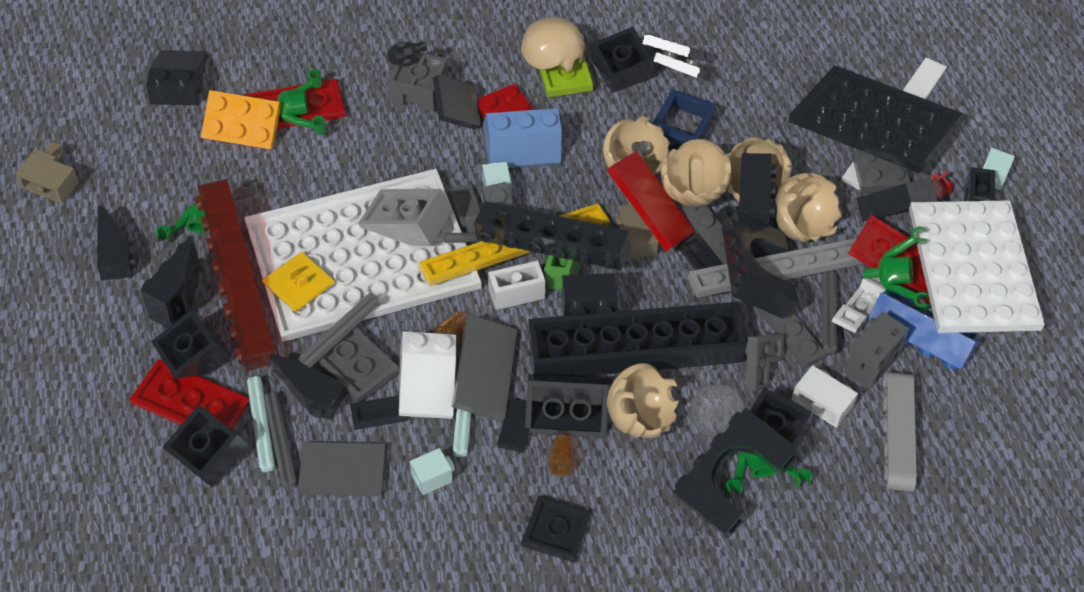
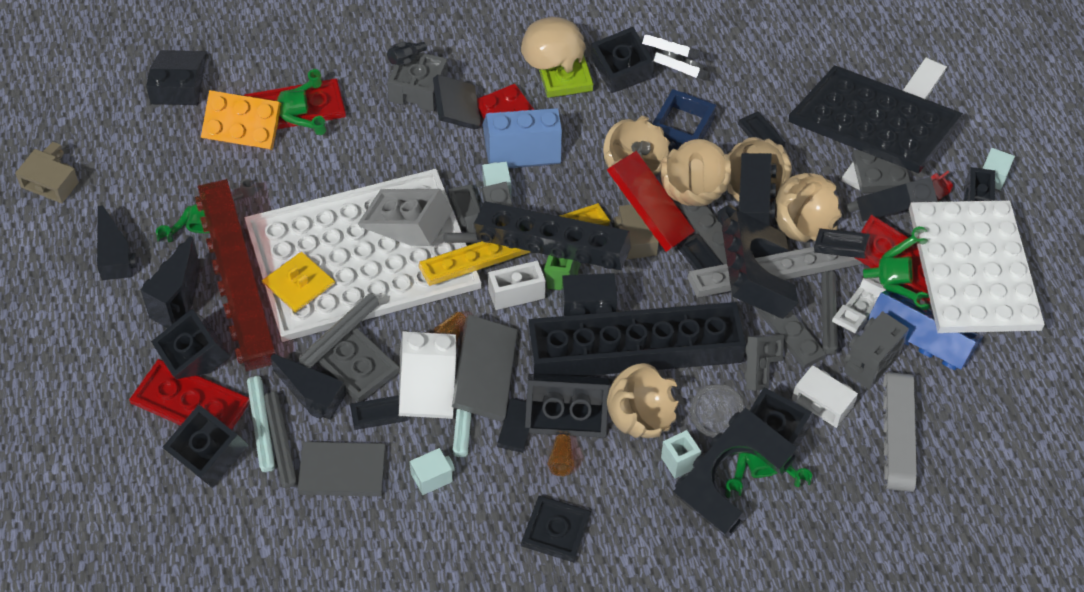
none -> light aqua brick [661,430,701,479]
none -> black tile [738,111,786,147]
none -> black tile [814,228,870,259]

